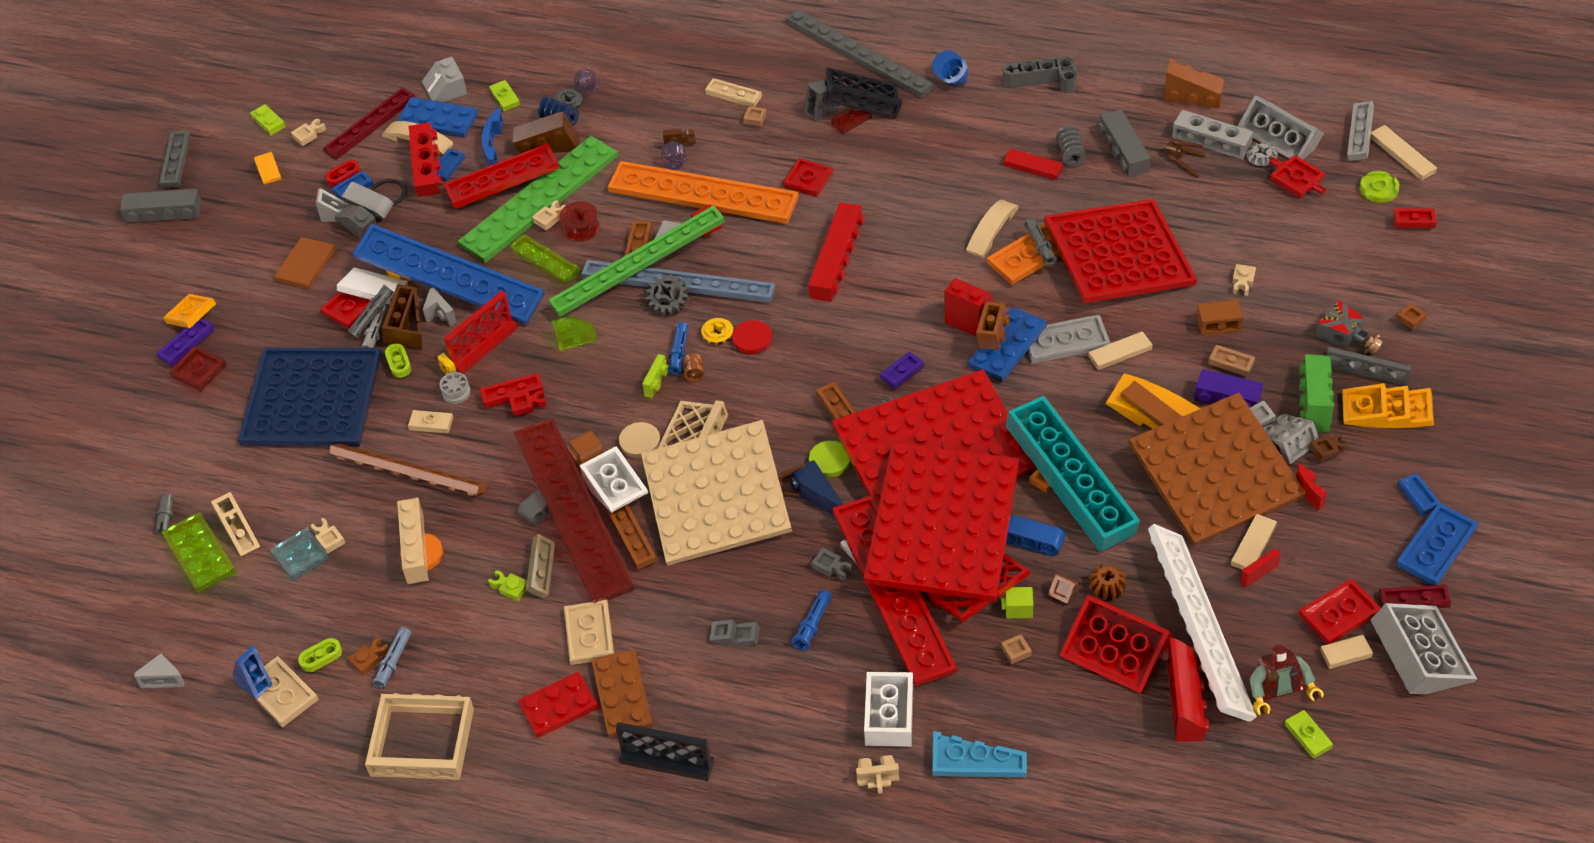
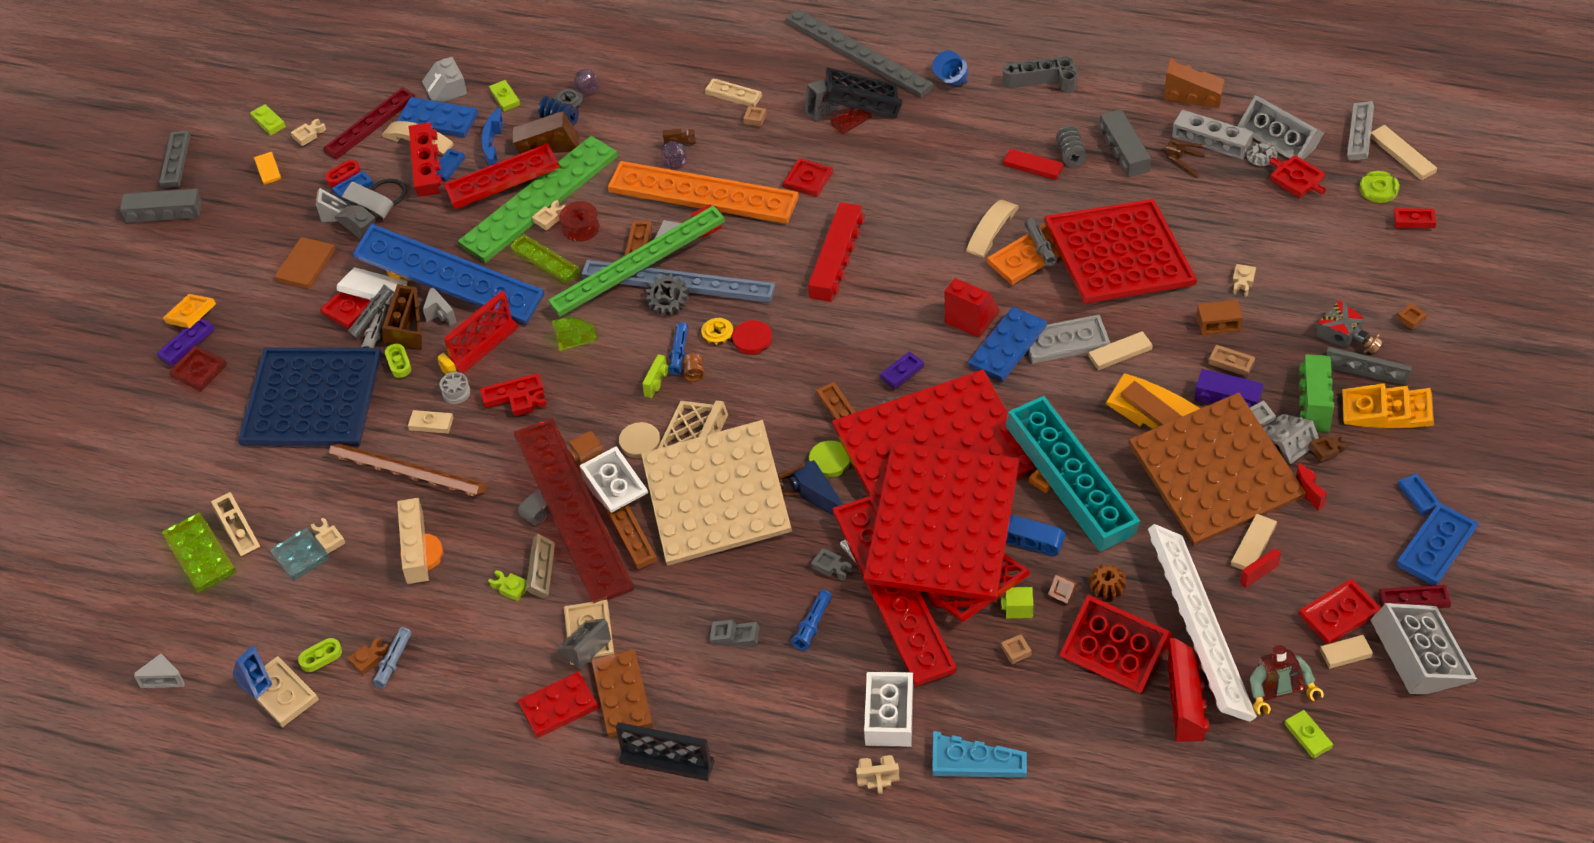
dark grey pin [155,494,174,536] -> none
tan window [365,693,474,780] -> none
dark orange brick [976,302,1010,350] -> none
none -> dark grey slope [555,619,611,669]

